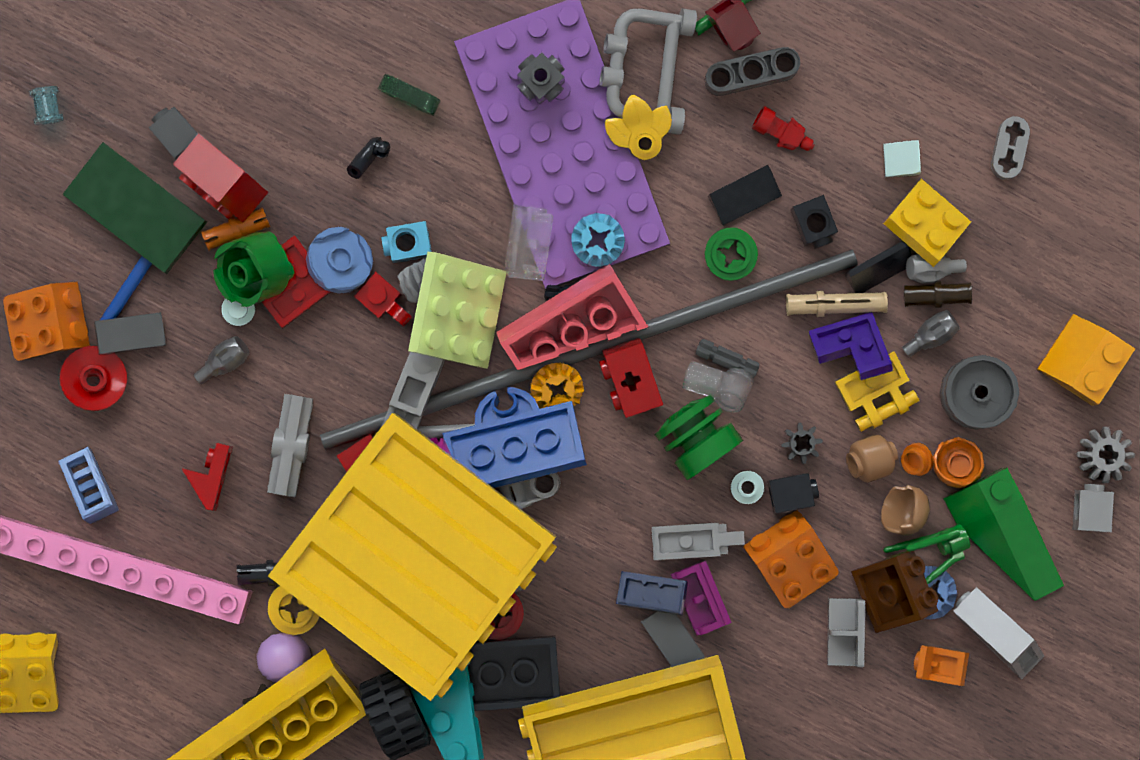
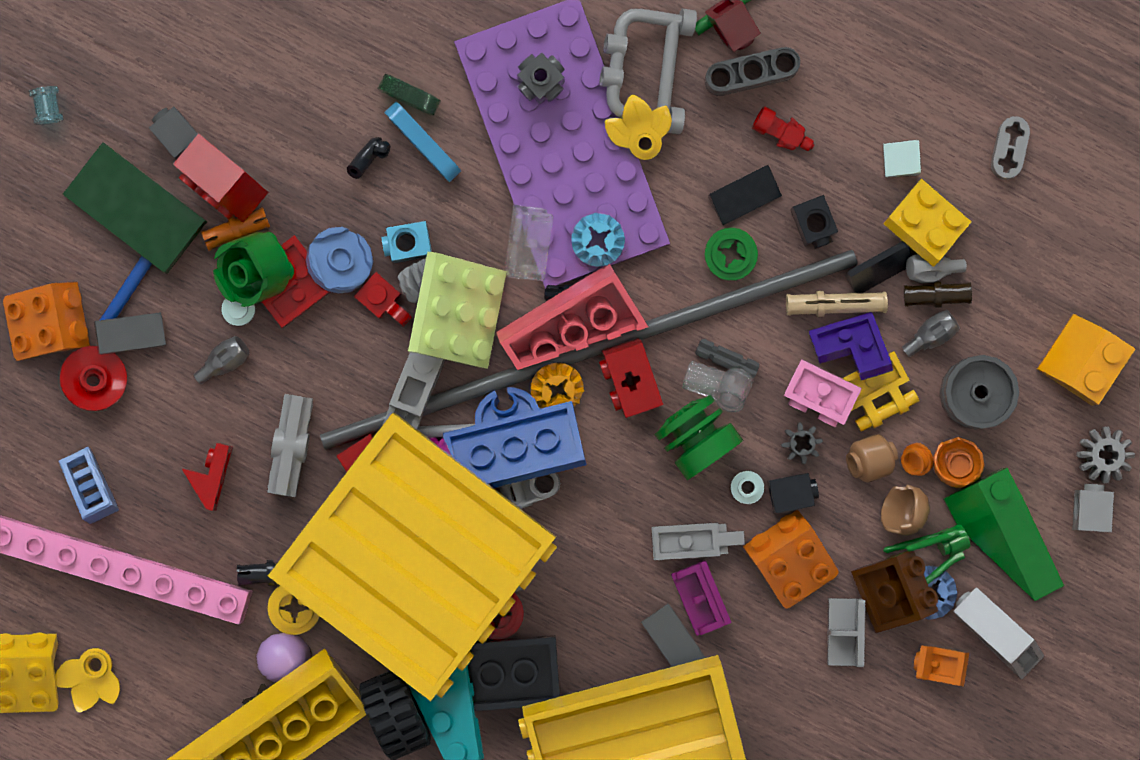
dark blue plate [616,571,688,615] -> none
none -> yellow plate [55,648,120,712]
none -> dark azure beam [384,101,461,183]
none -> bright pink bracket [784,359,862,427]

